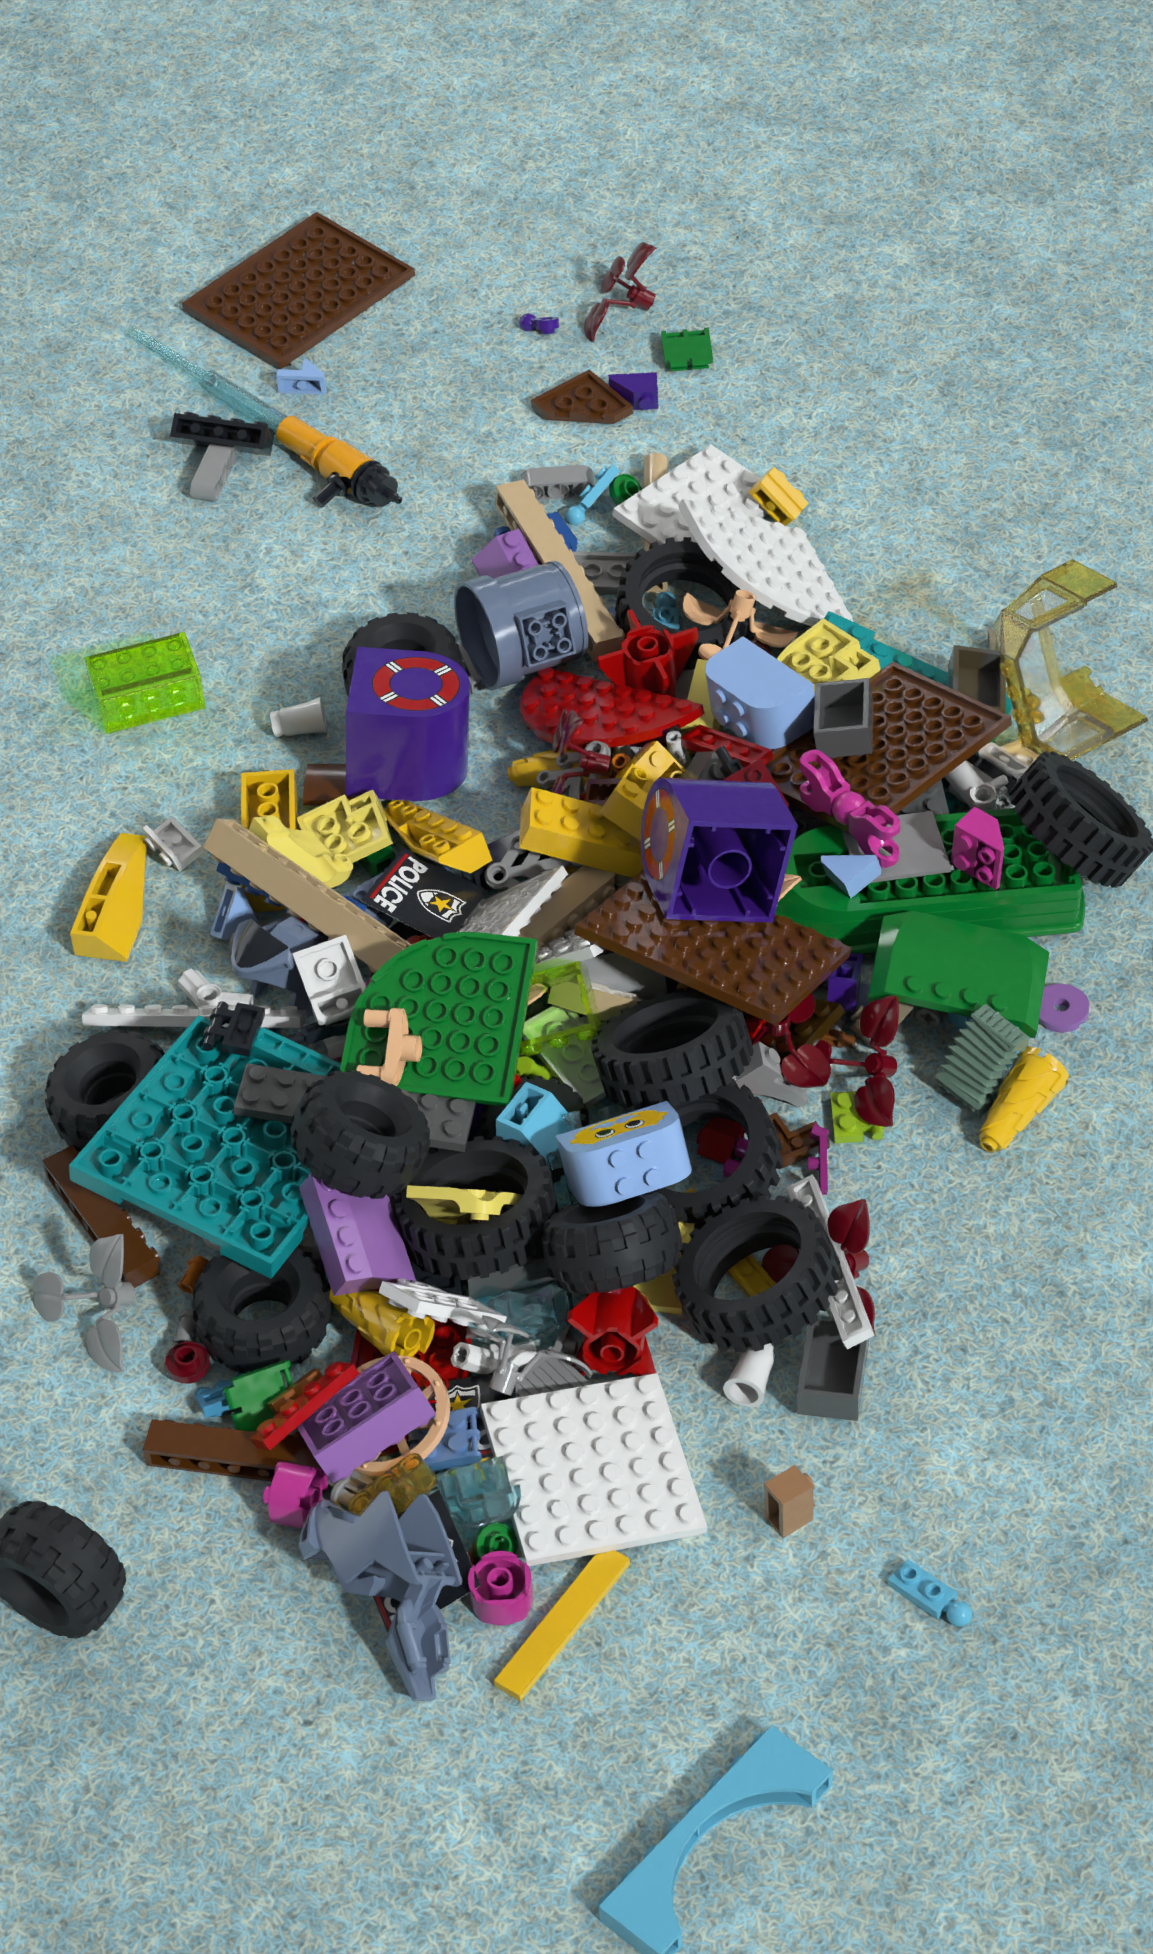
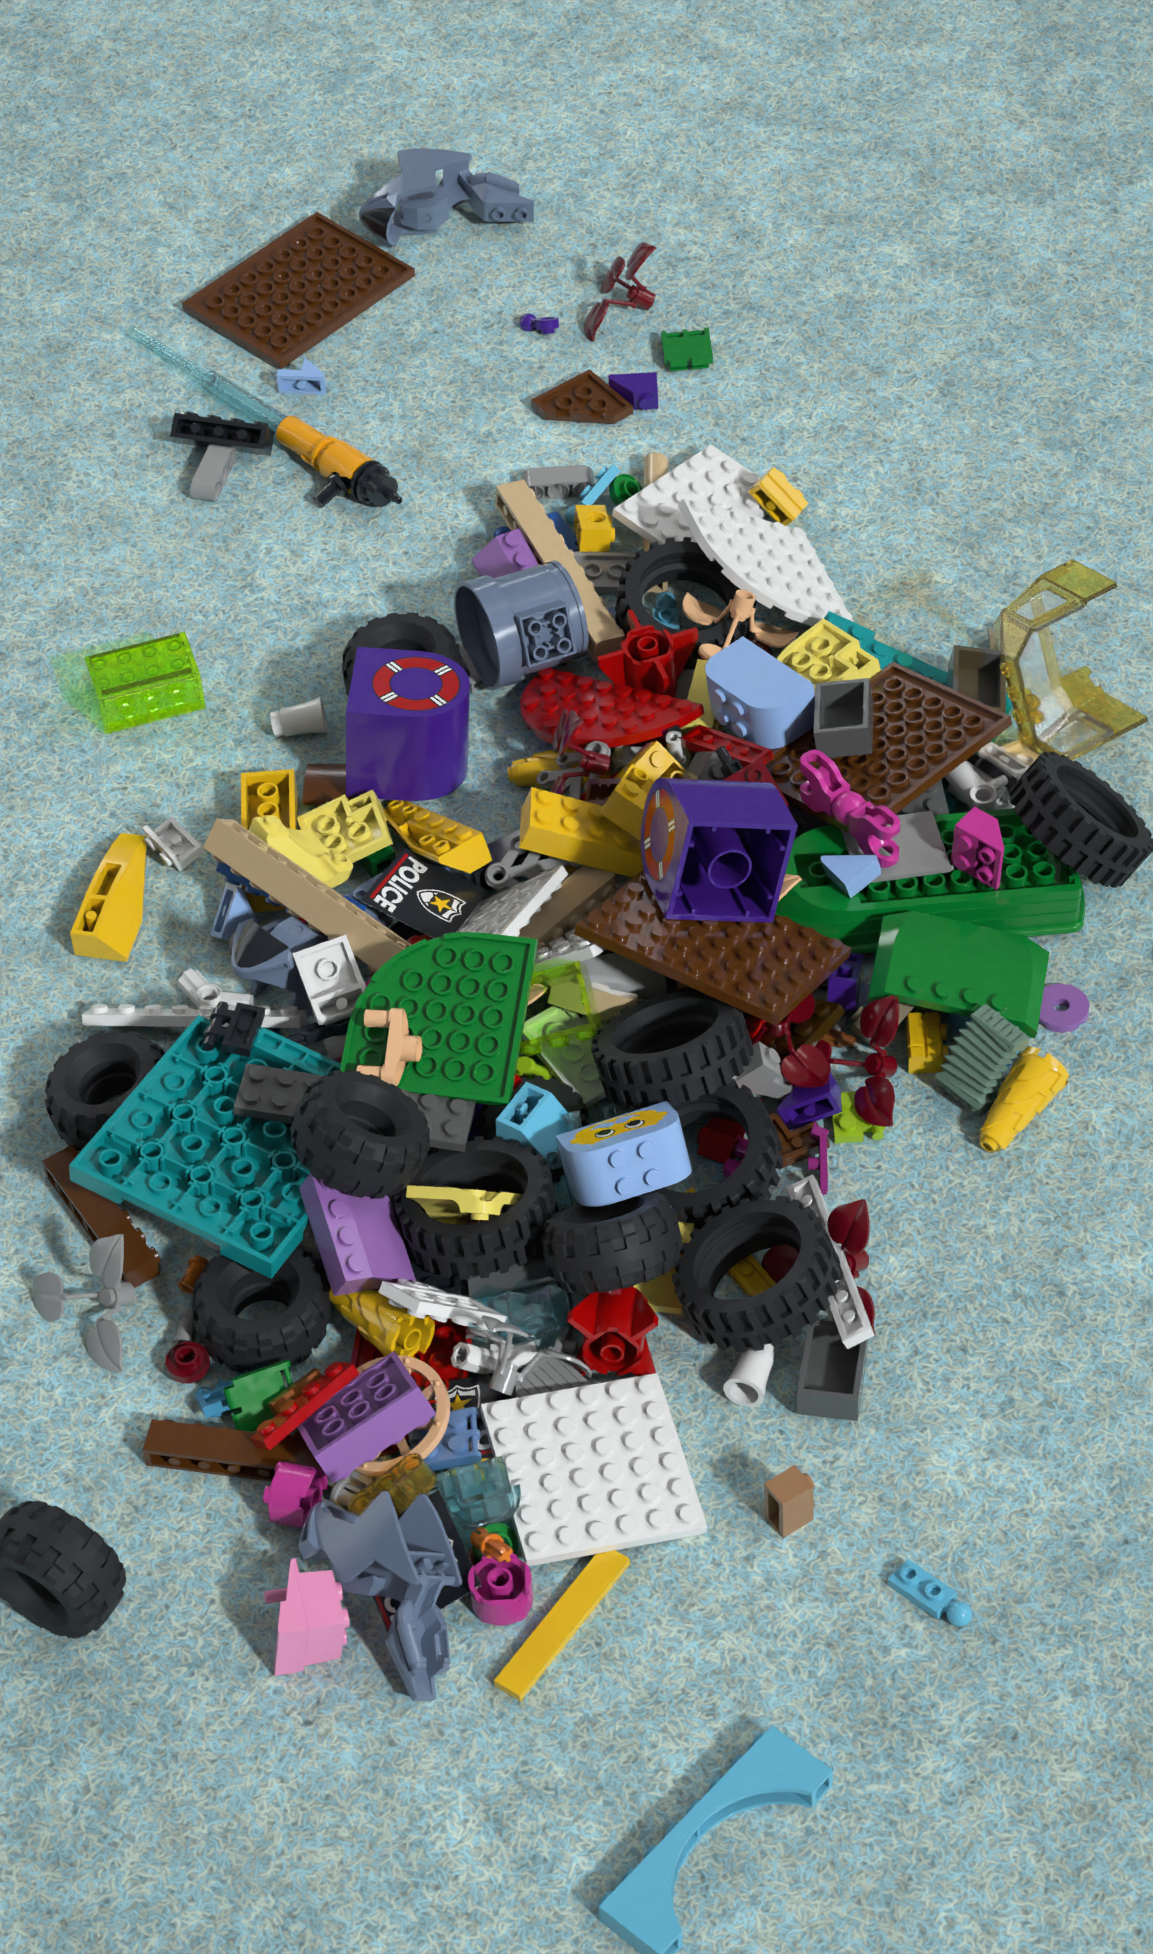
orange pin [611,753,631,773] -> none
none -> bright pink piece [264,1558,349,1676]
none -> sand blue piece [359,148,534,247]
none -> orange axle [470,1527,513,1563]
none -> yellow brick [573,505,615,552]
none -> dark purple slope [777,1070,842,1130]
none -> yellow brick [906,1012,948,1074]

